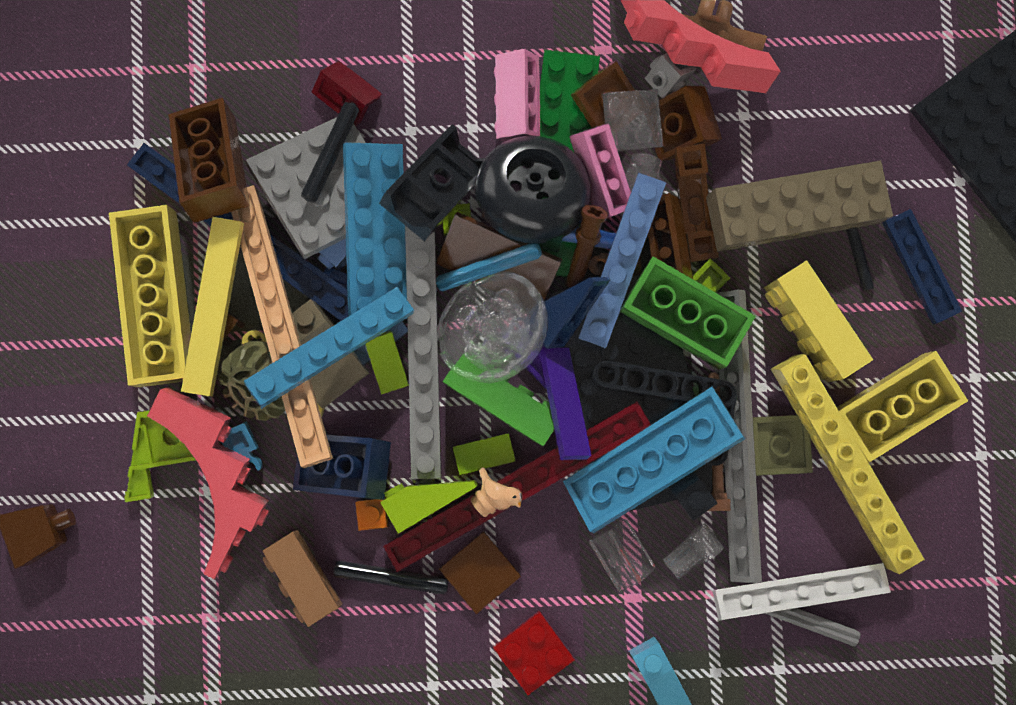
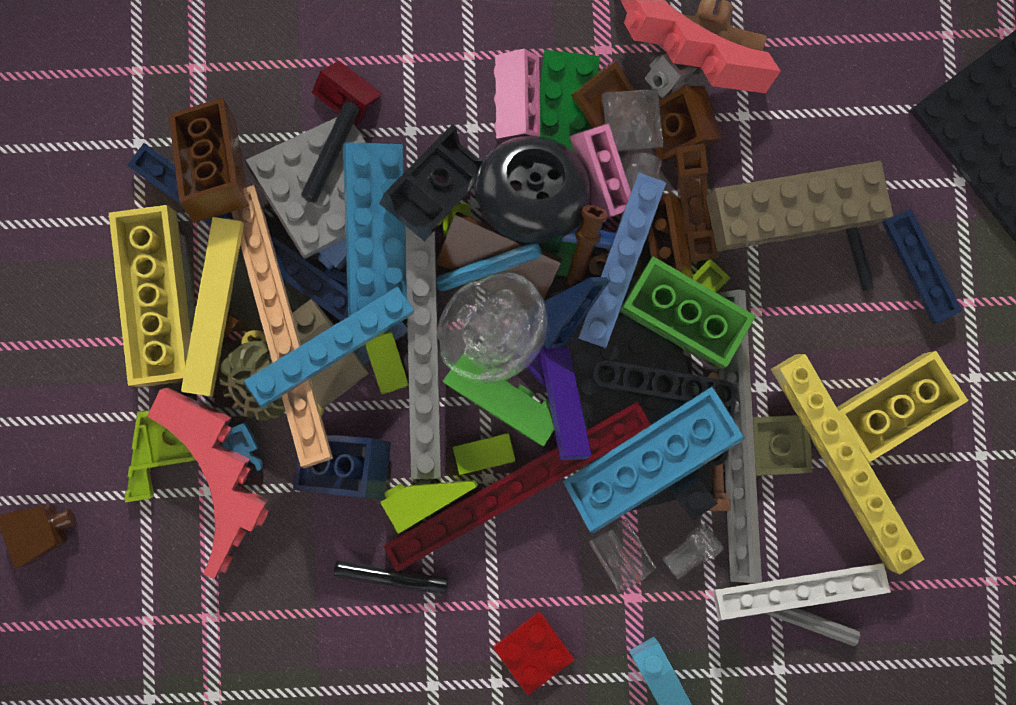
medium nougat brick [263,530,343,627] -> none
orange plate [355,498,388,531] -> none
reddish brown tile [439,531,521,614] -> none
light nougat animal [471,468,522,517] -> none
light yellow brick [764,260,873,383] -> none

